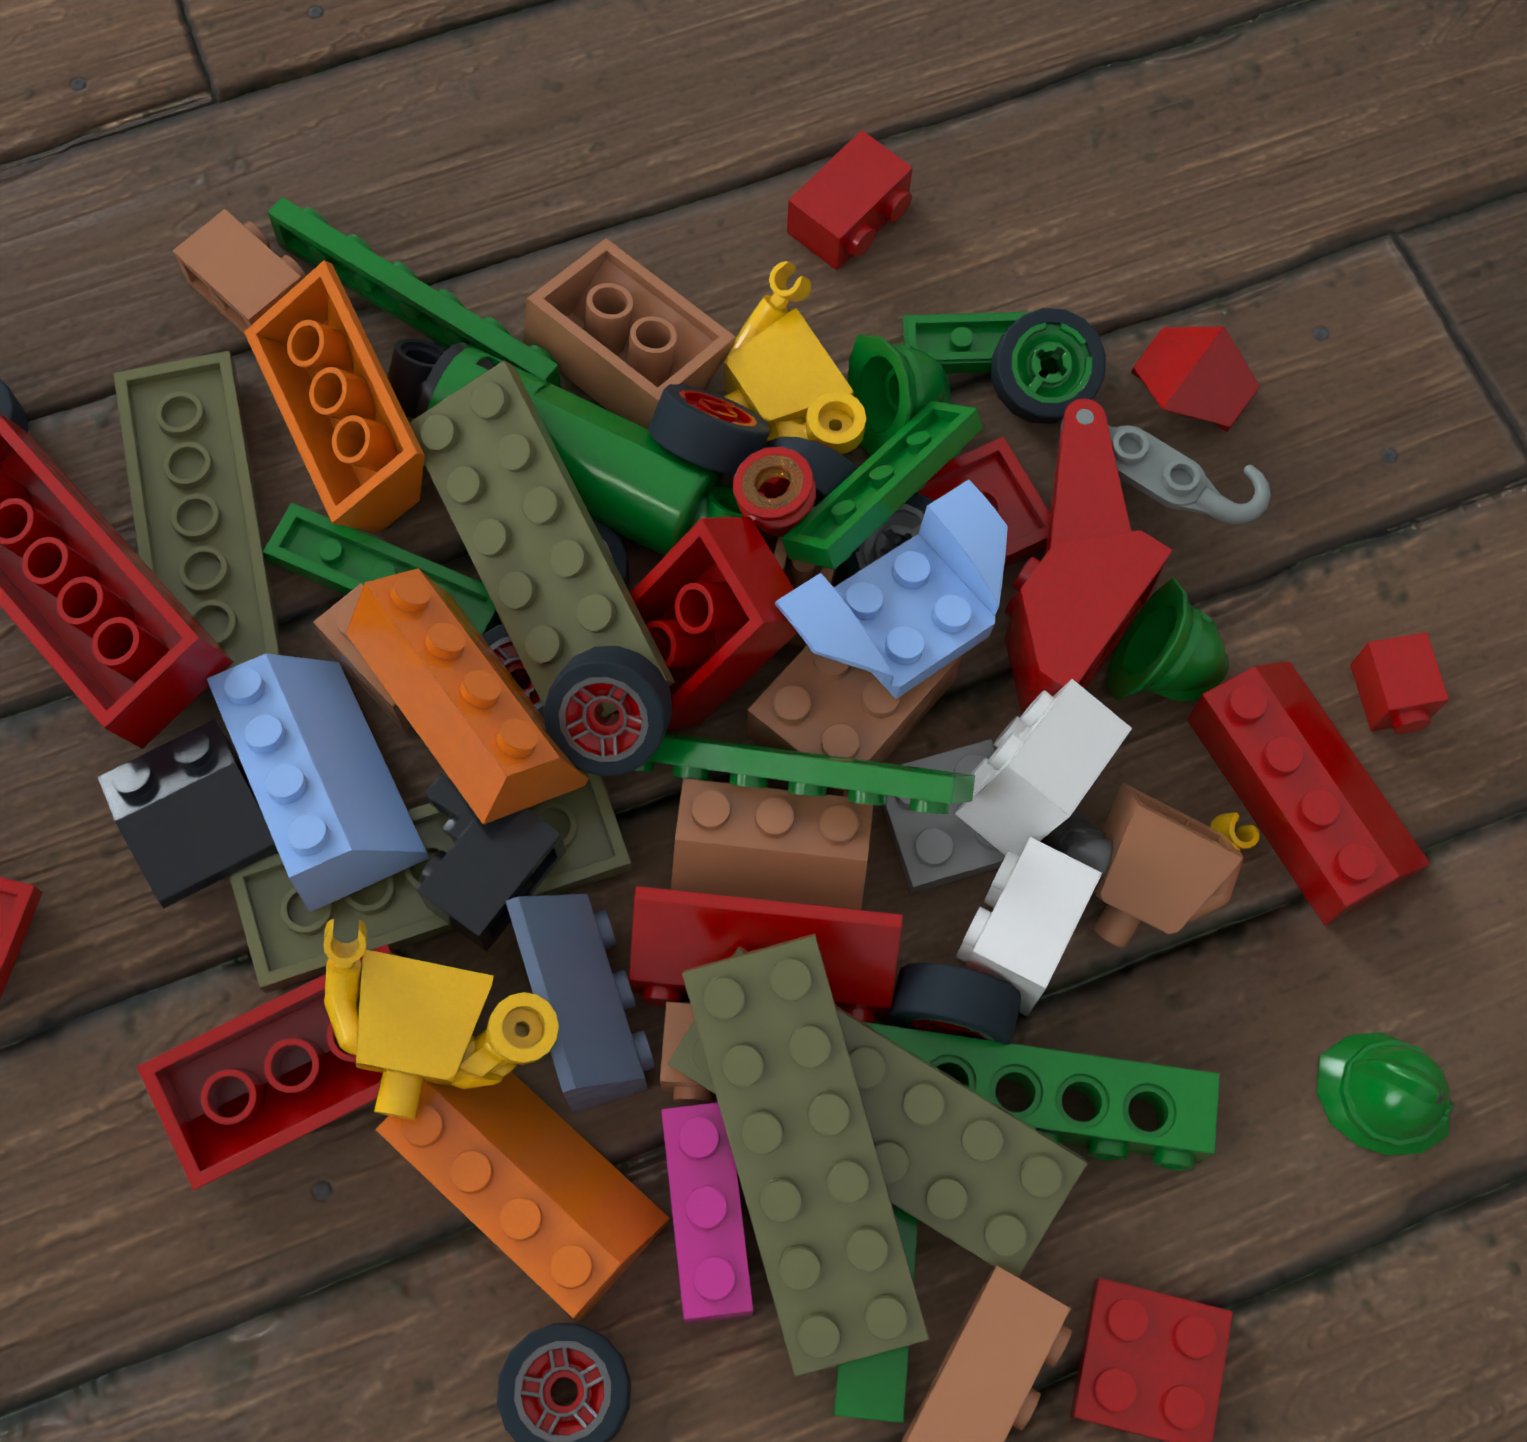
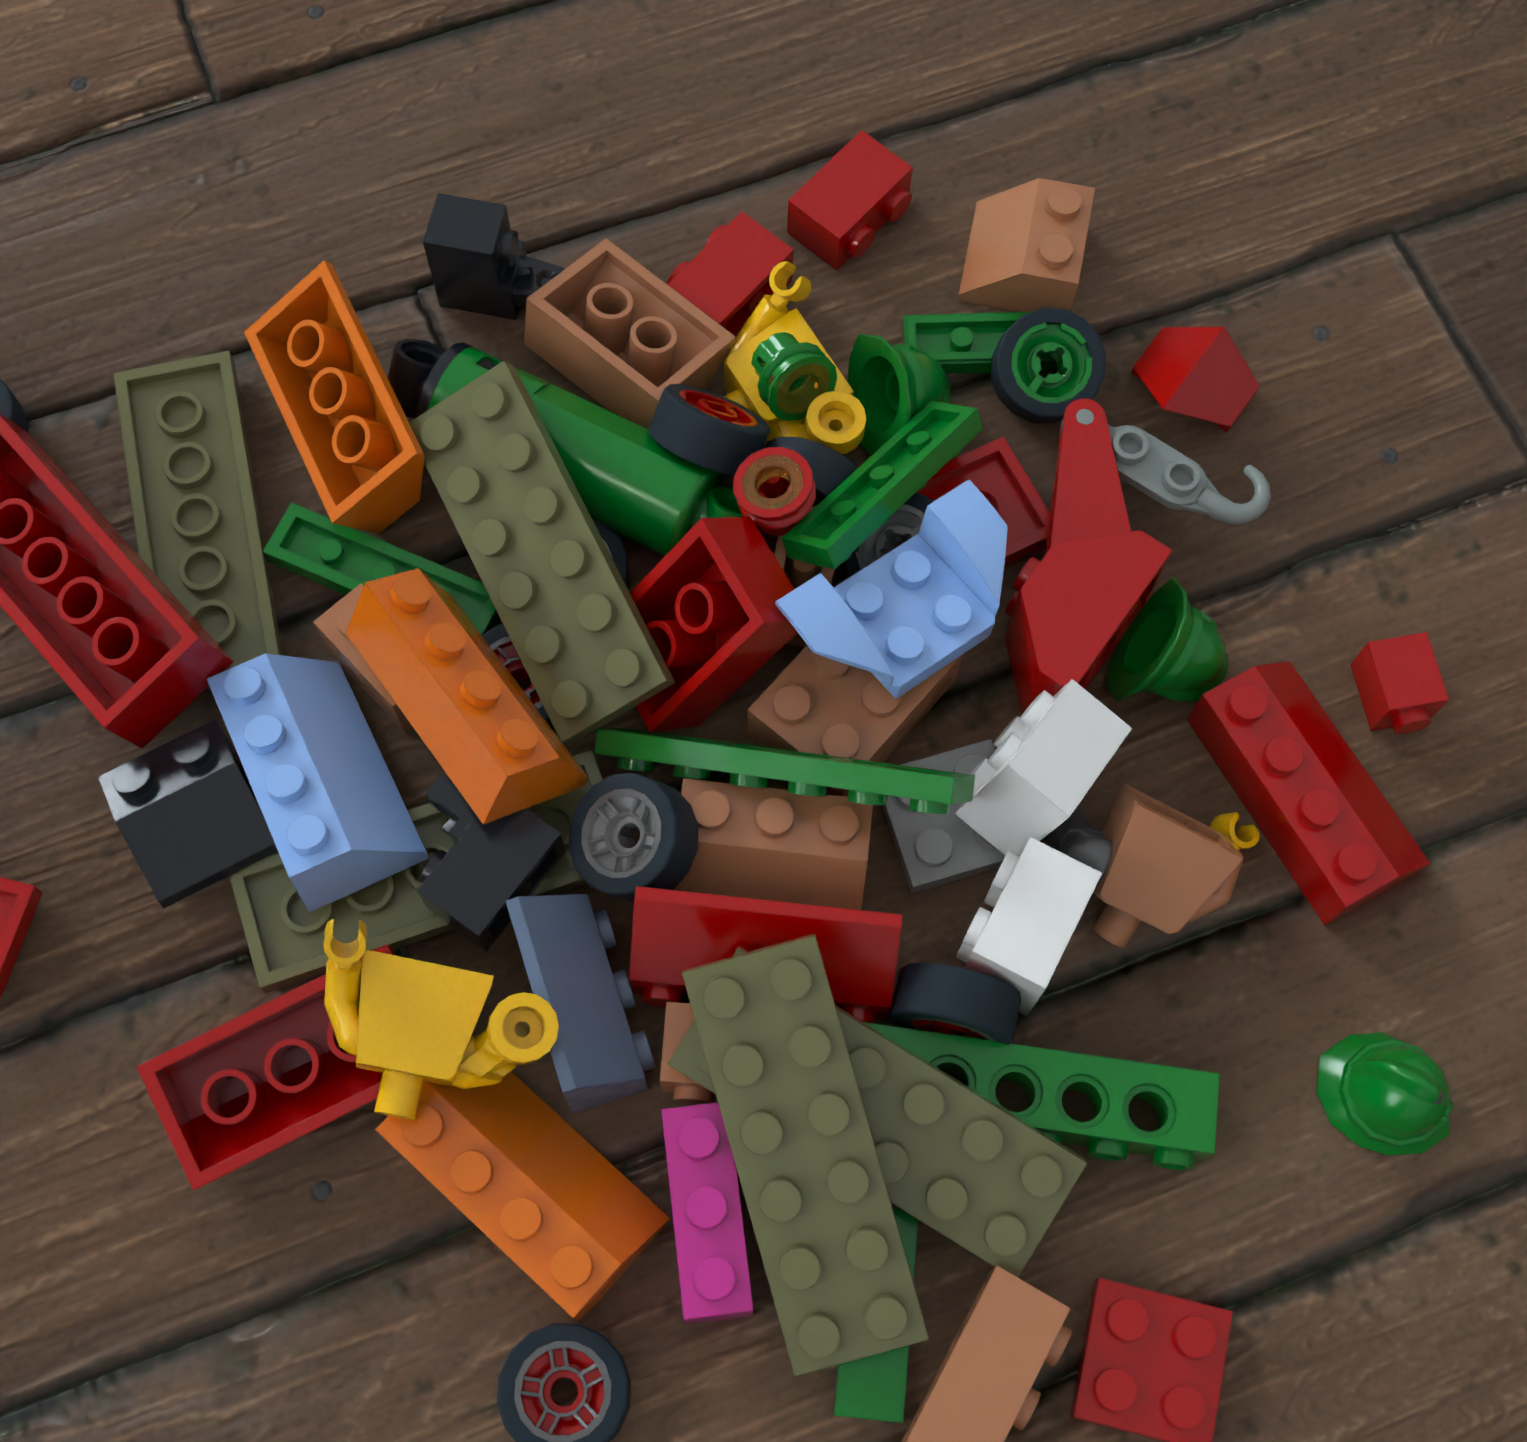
nougat brick [172,209,306,334] -> none
green plate [267,197,561,388] -> none
wheel [543,646,673,776] -> none
none -> black hinge [423,193,564,320]
none -> wheel [569,773,698,901]
none -> red brick [667,211,794,337]
none -> green piece [751,332,837,421]
none -> nougat slope [957,178,1095,312]

